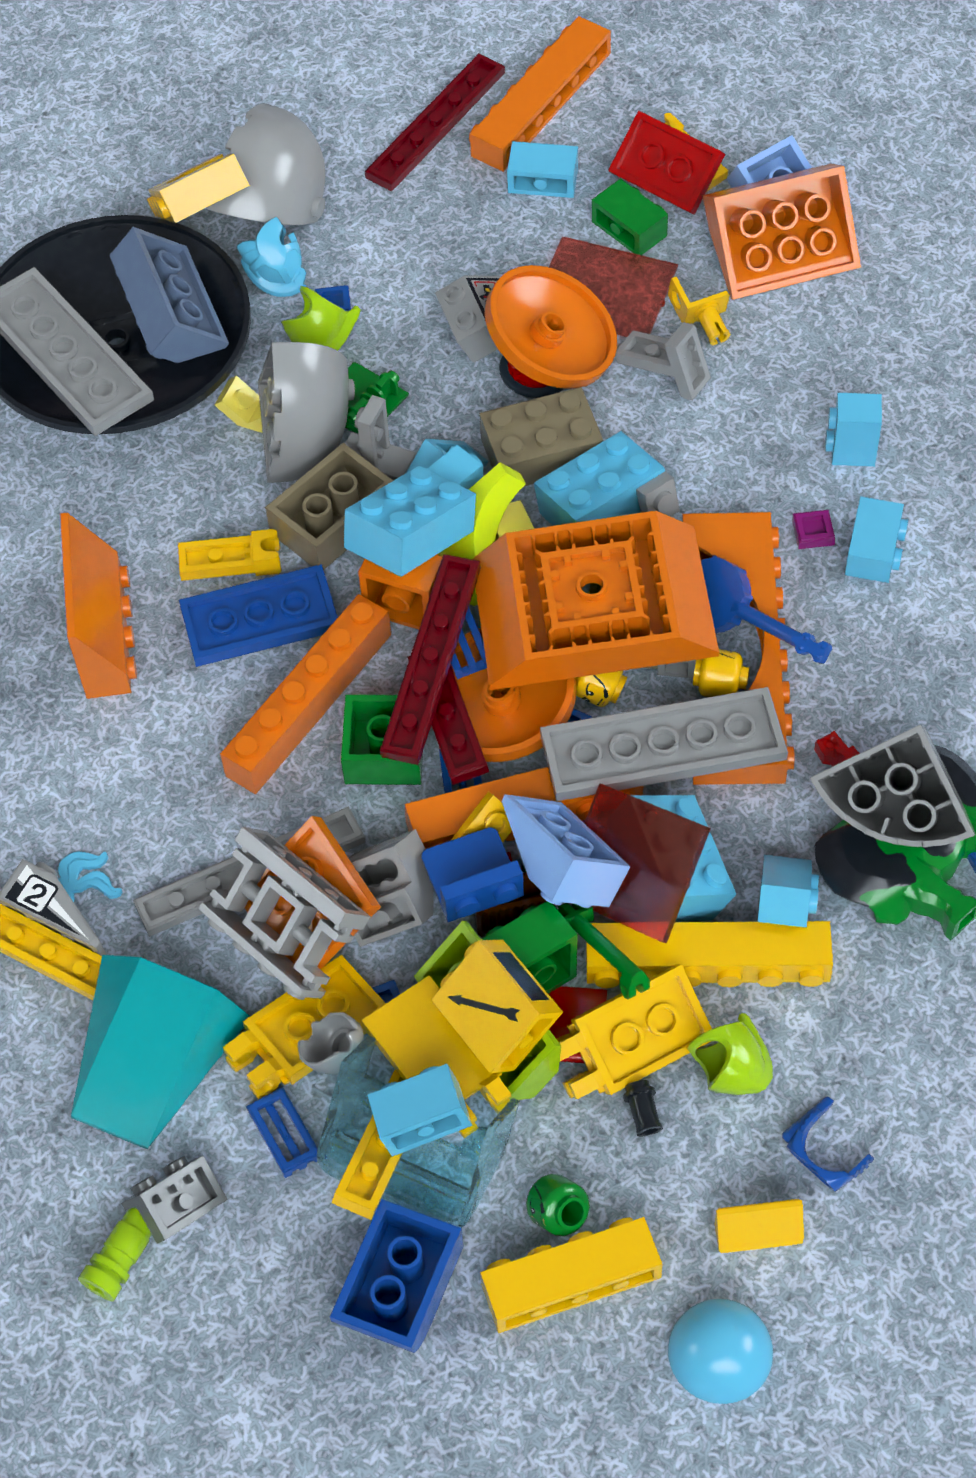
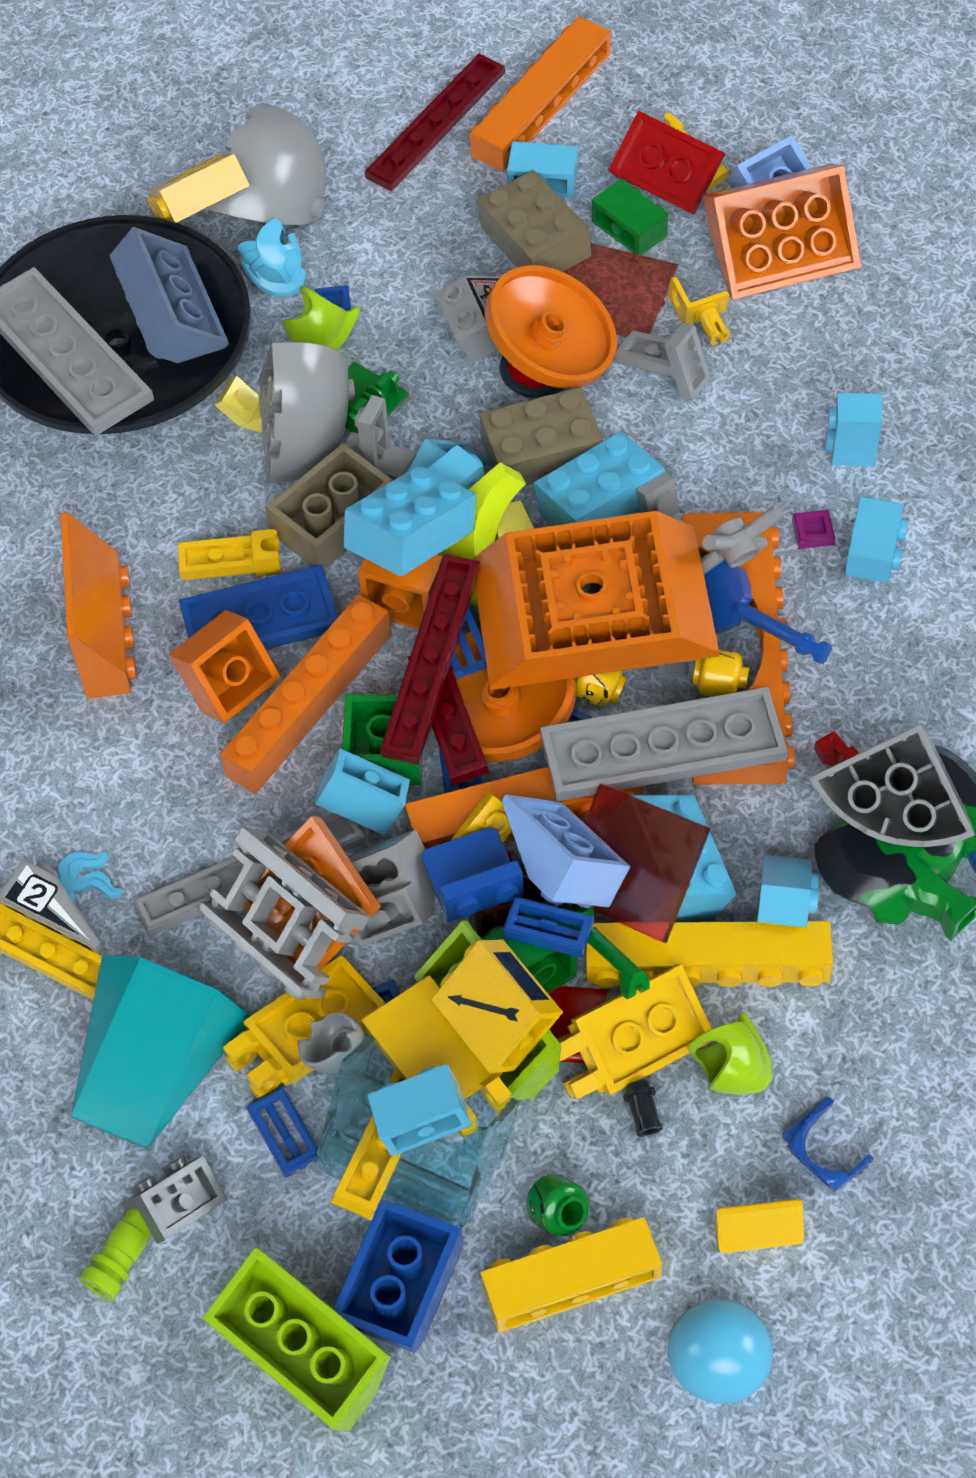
none -> orange brick [168,610,281,724]
none -> lime slope [202,1247,391,1432]
none -> medium azure brick [315,748,410,835]
none -> dark tan brick [477,170,592,272]
none -> blue tile [503,897,594,958]
none -> light grey bar [701,505,784,575]

